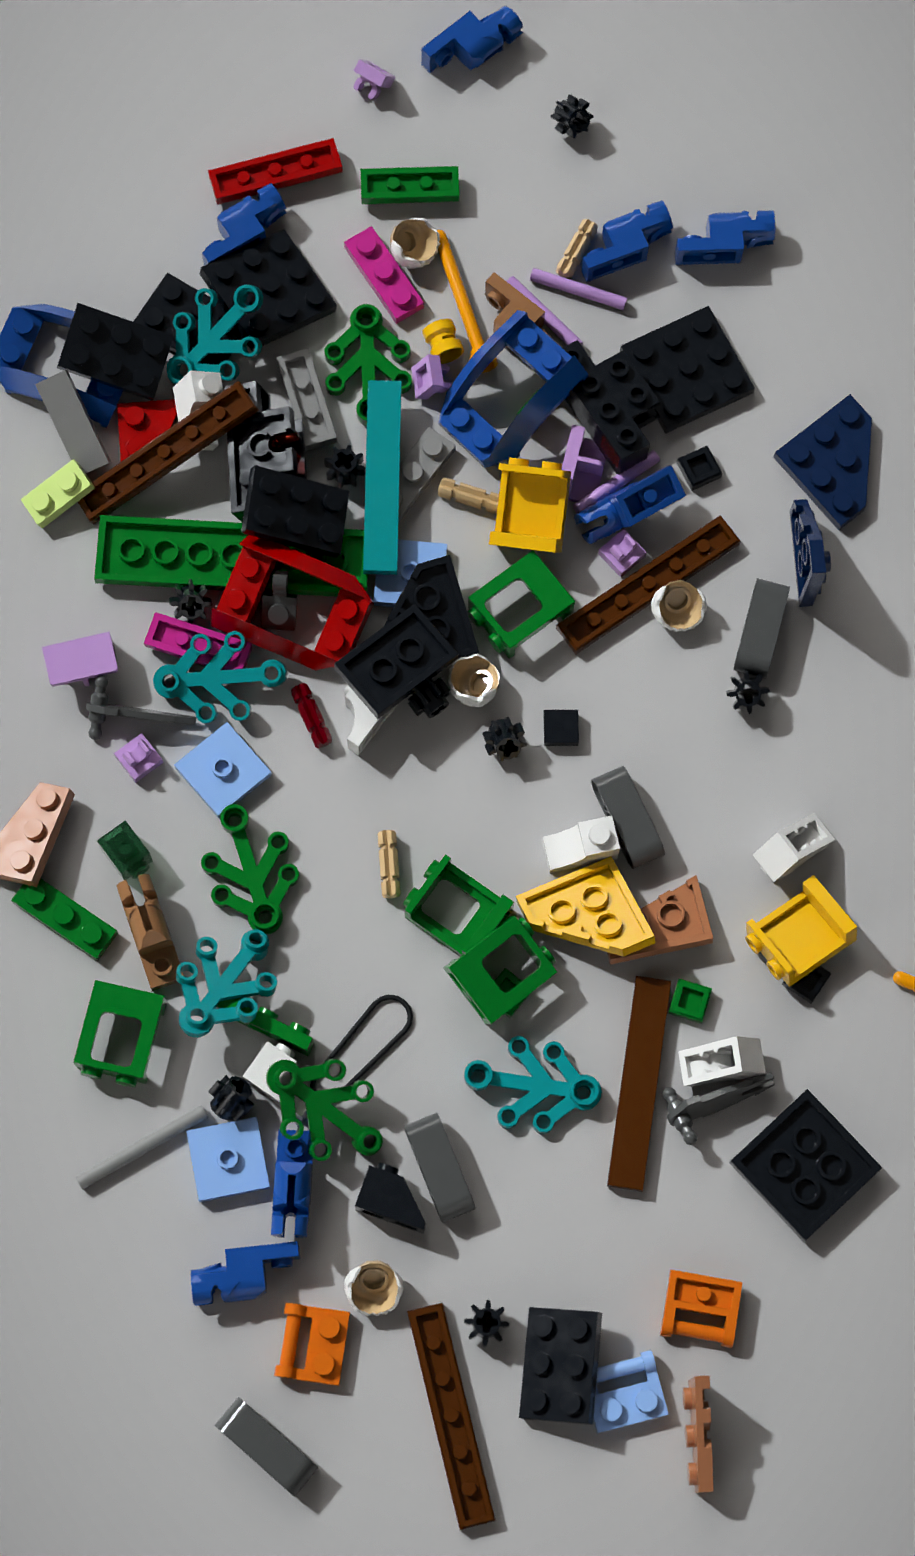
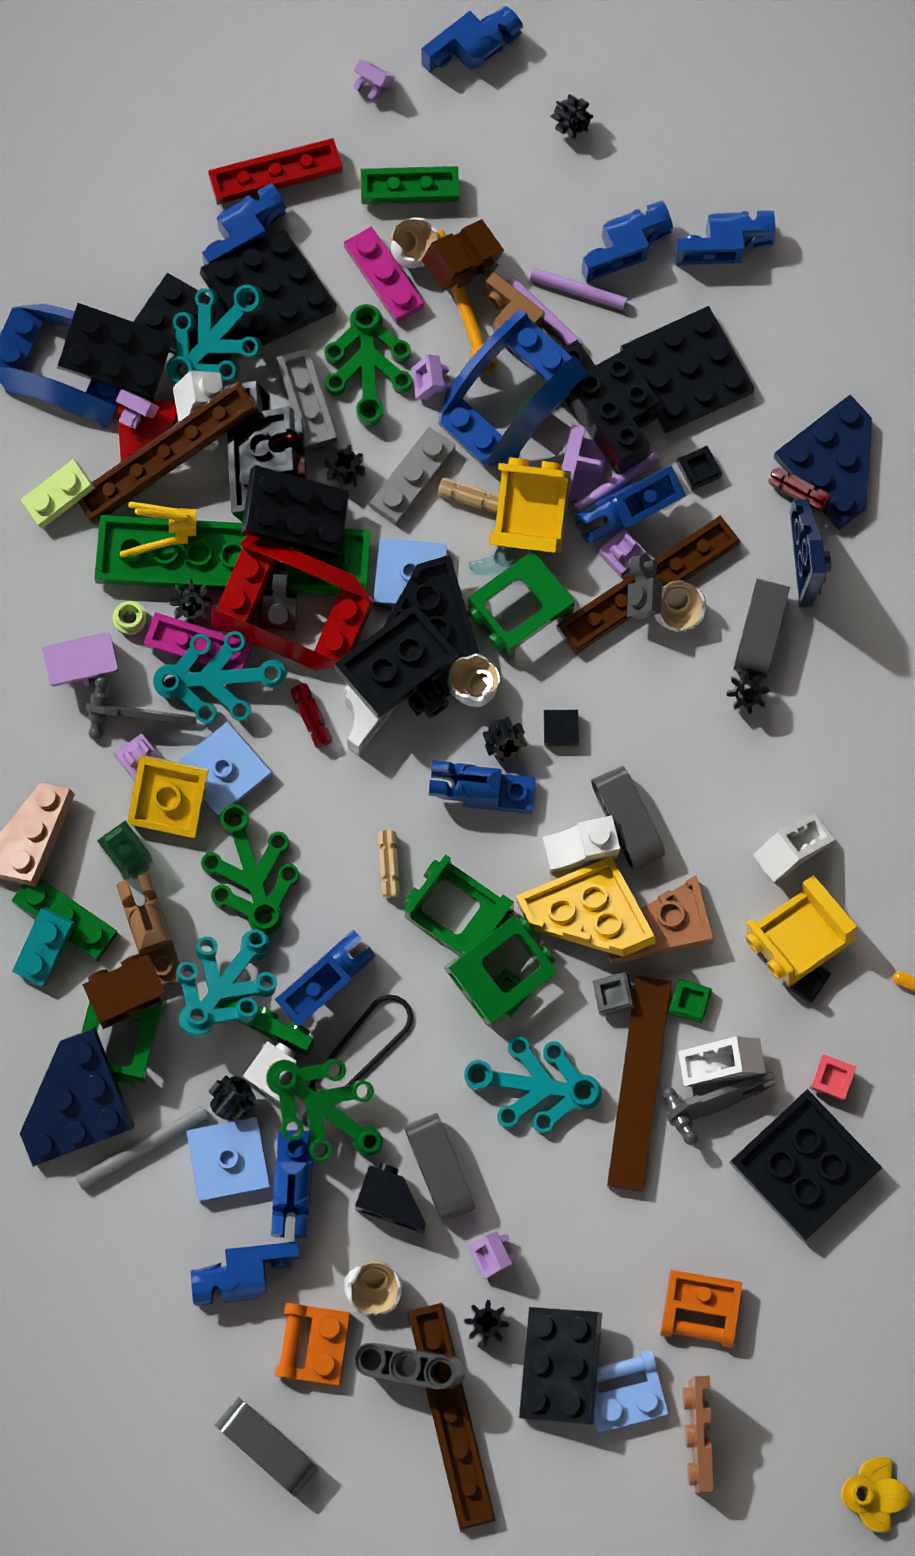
light grey tile [35,370,111,473] -> none
teal tile [363,380,401,575] -> none
yellow wheel [422,318,464,364] -> none
tan axle [556,219,598,279] -> none
none -> teal plate [12,907,75,987]
none -> dark blue plate [19,1027,134,1167]
none -> reddish brown brick [82,954,168,1029]
none -> yellowish green plate [112,601,147,635]
none -> lavender tile [116,389,159,429]
none -> yellow plant [119,502,196,558]
none -> yellow plate [127,755,209,838]
none -> blue plate [274,930,376,1027]
none -> dark grey beam [354,1343,465,1389]
none -> reddish brown brick [421,219,504,291]
none -> blue plate [429,760,536,814]
none -> clear light blue hand [469,546,517,570]
none -> lavender tile [469,1231,518,1280]
none -> dark grey tile [593,972,636,1017]
none -> dark grey plate [627,555,662,620]
none -> dark red axle [768,468,831,511]
none -> coral plate [810,1054,856,1102]
none -> yellow plate [841,1457,912,1532]

